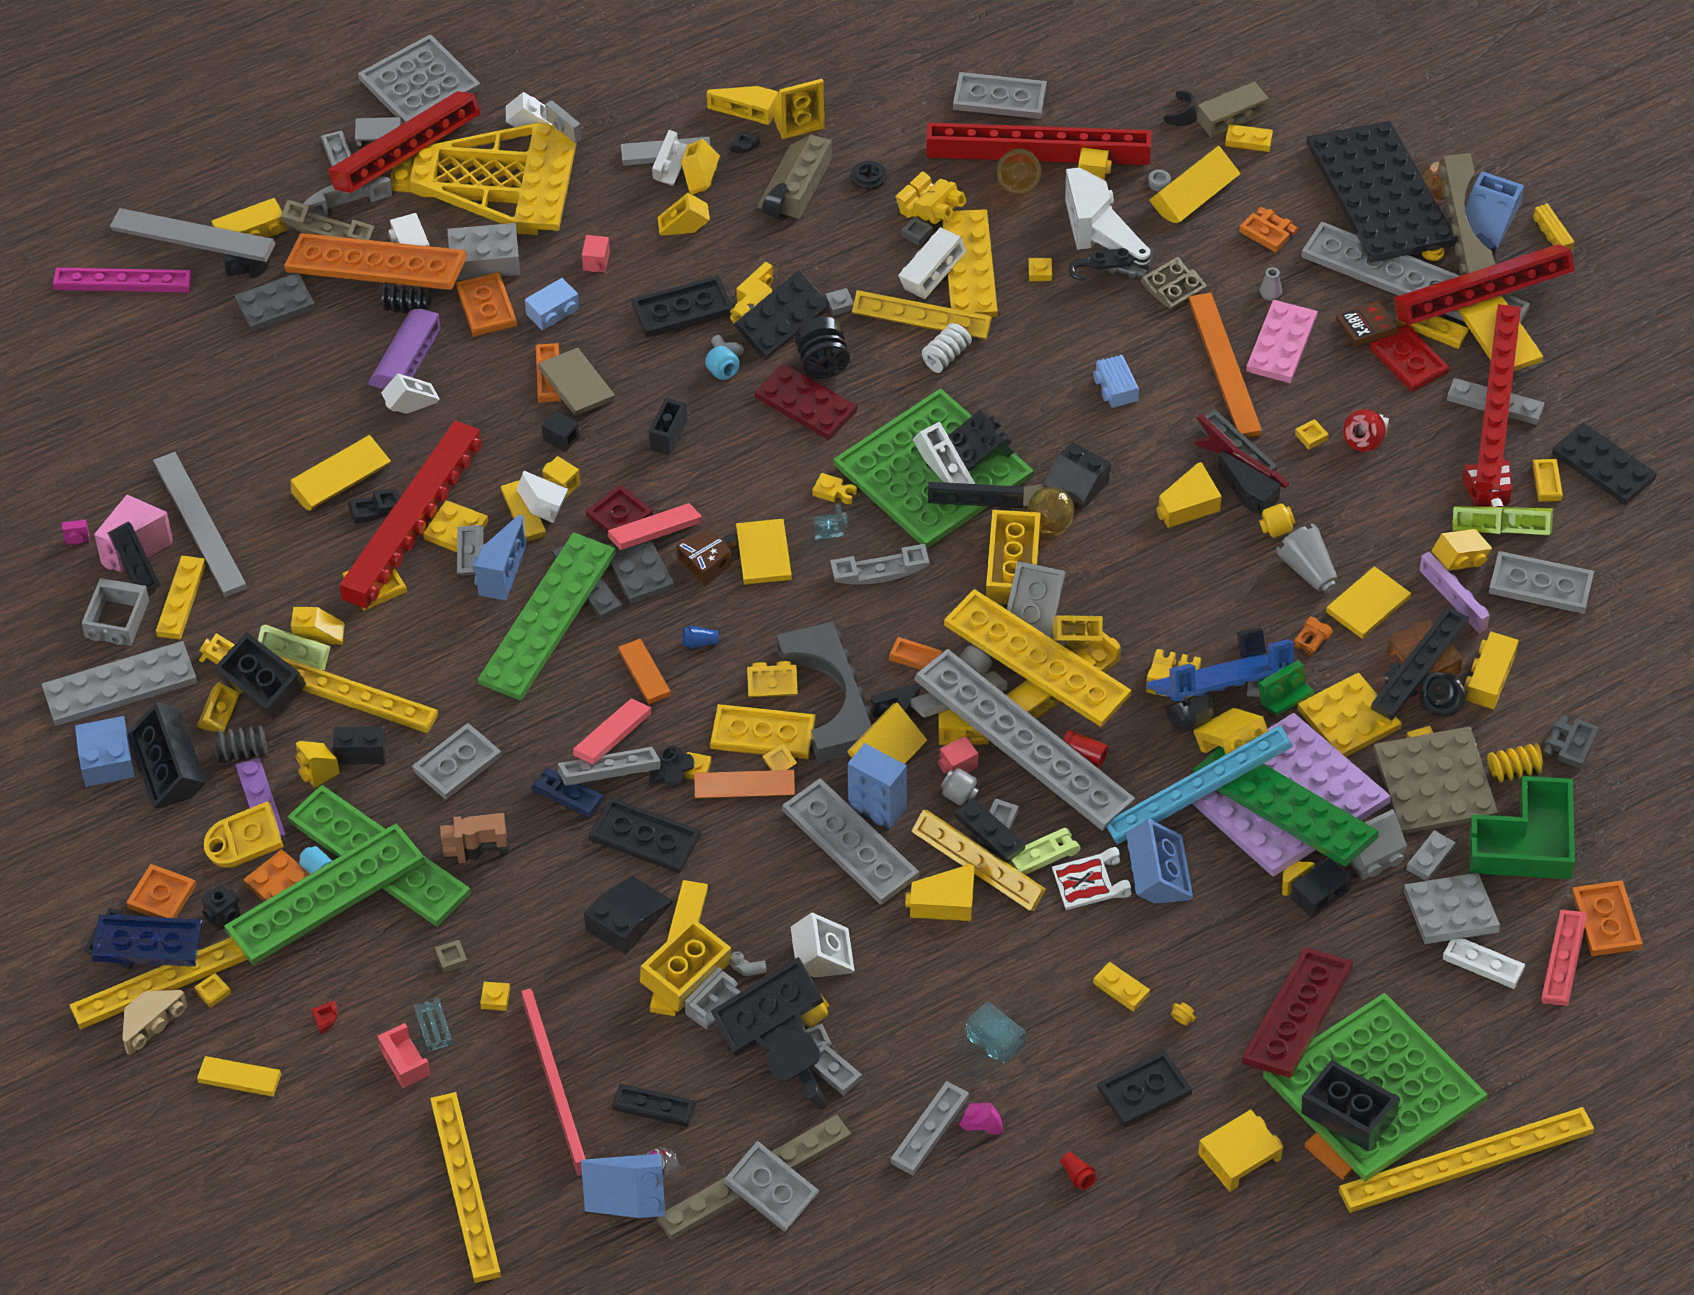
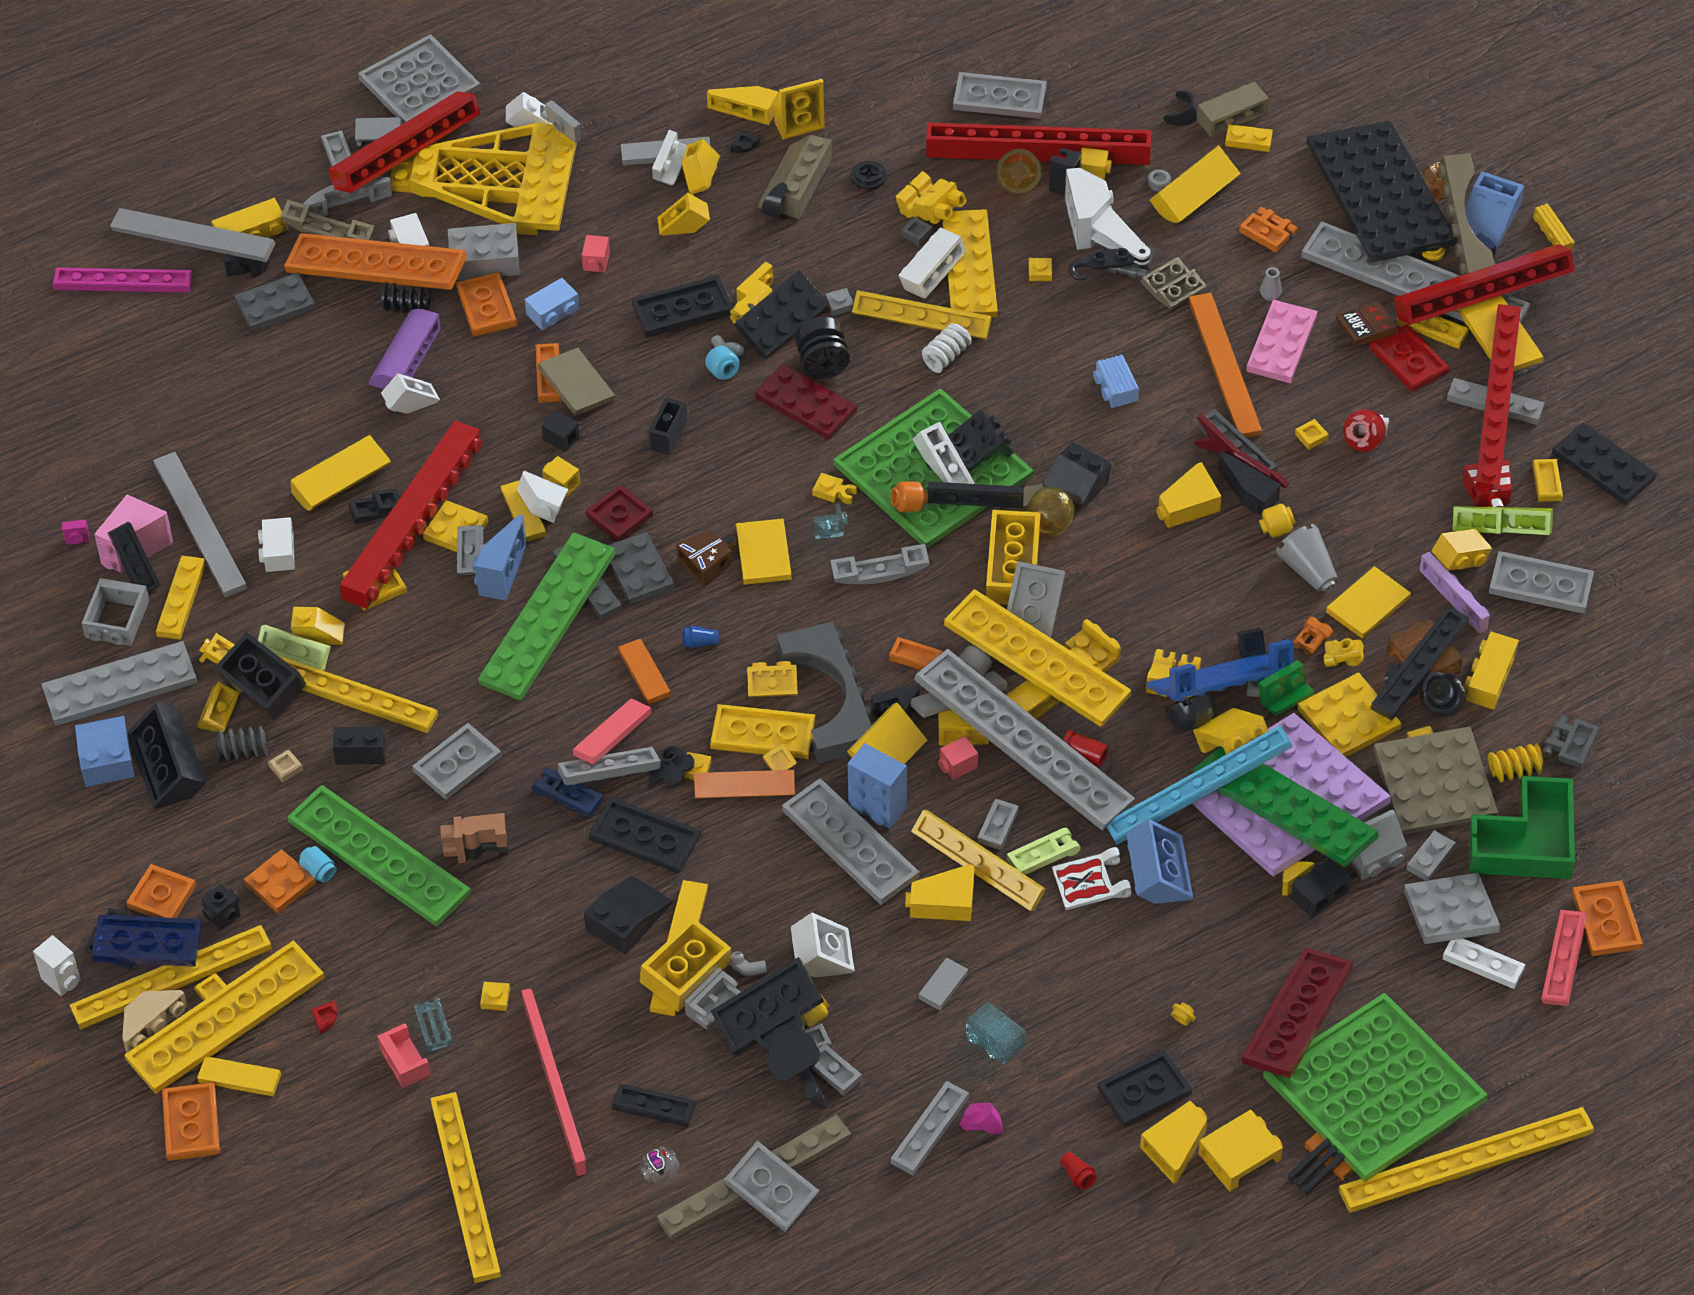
yellow tile [204,801,284,868] -> none
bright green plate [225,823,425,965] -> none
medium lavender plate [235,757,286,841] -> none
yellow slope [295,741,340,788] -> none
dark tan plate [435,940,468,973] -> none
medium blue slope [581,1154,665,1218] -> none
coral tile [608,503,702,550] -> none
light grey head [940,768,979,805] -> none
black plate [955,798,1025,863] -> none
yellow torso [1052,616,1103,642] -> none
yellow plate [1093,962,1150,1012] -> none
black brick [1301,1059,1399,1152] -> none
none -> white brick [33,935,81,997]
none -> yellow plate [124,940,325,1094]
none -> orange tile [162,1082,220,1161]
none -> white brick [258,517,295,572]
none -> tan tile [268,749,303,783]
none -> orange head [891,481,928,512]
none -> light grey tile [919,958,968,1011]
none -> black hinge [1049,148,1082,196]
none -> yellow slope [1140,1101,1207,1184]
none -> black tile [1288,1139,1345,1195]
none -> yellow plate [1324,638,1364,667]

